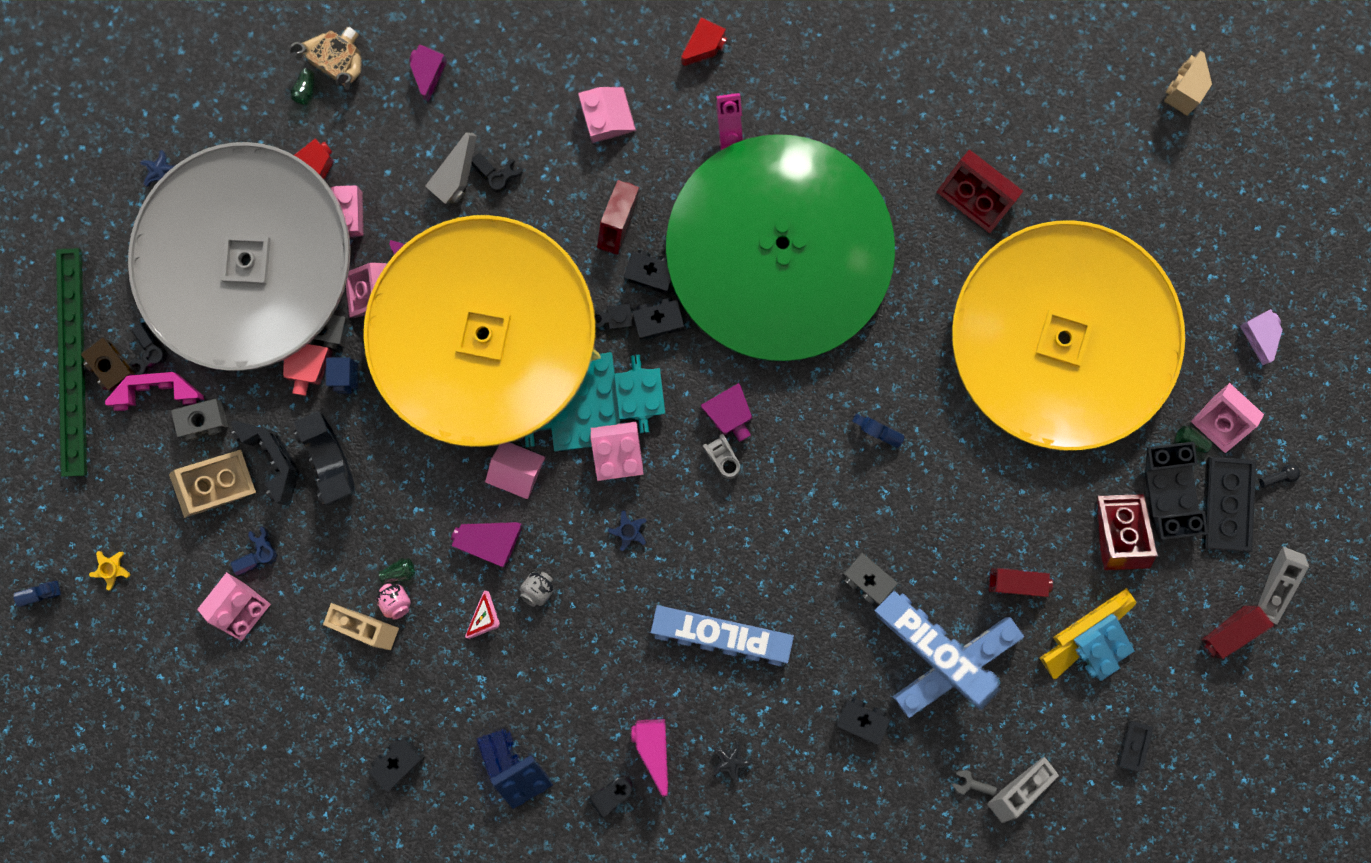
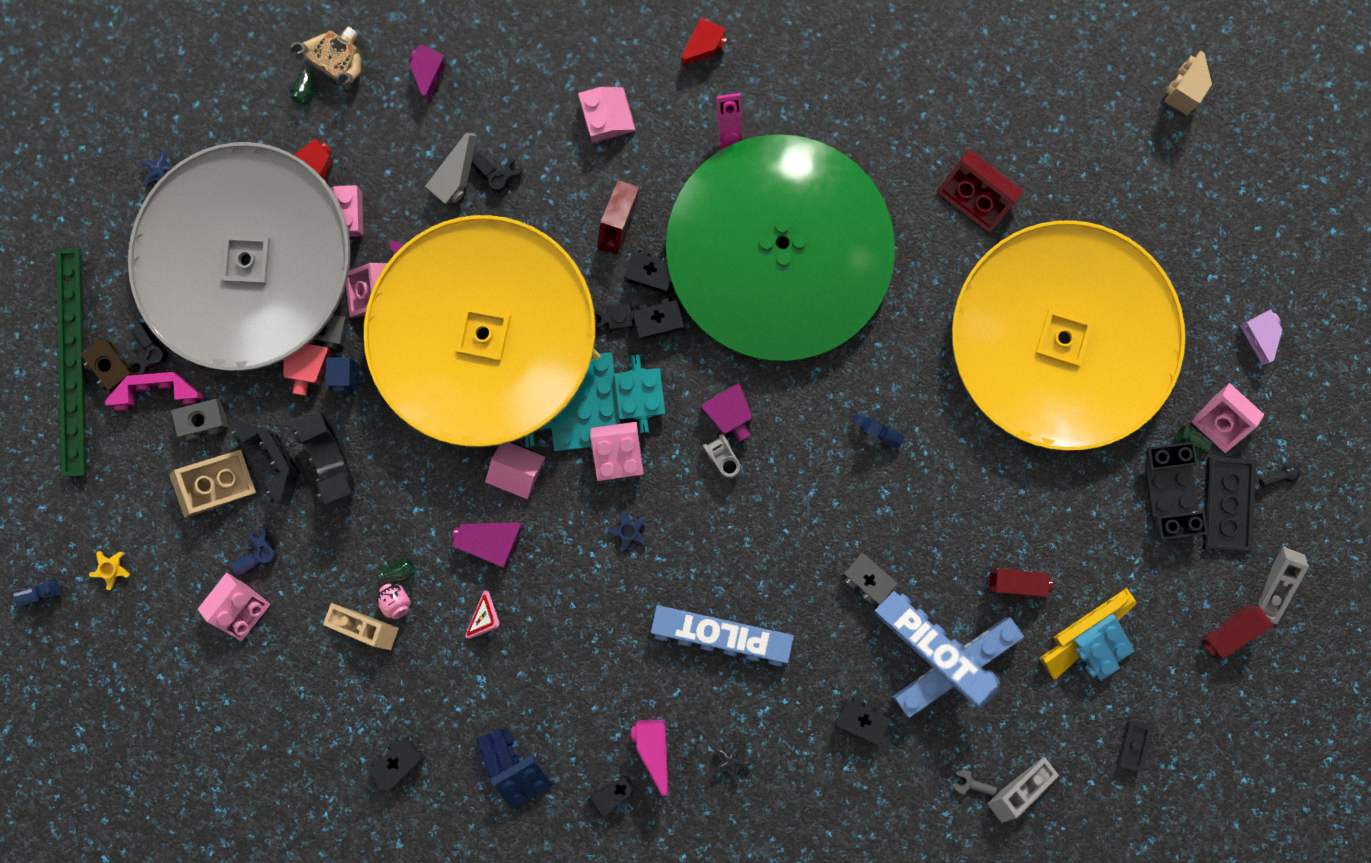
light grey head [520,572,554,607] -> none
dark red slope [1097,494,1157,570] -> none

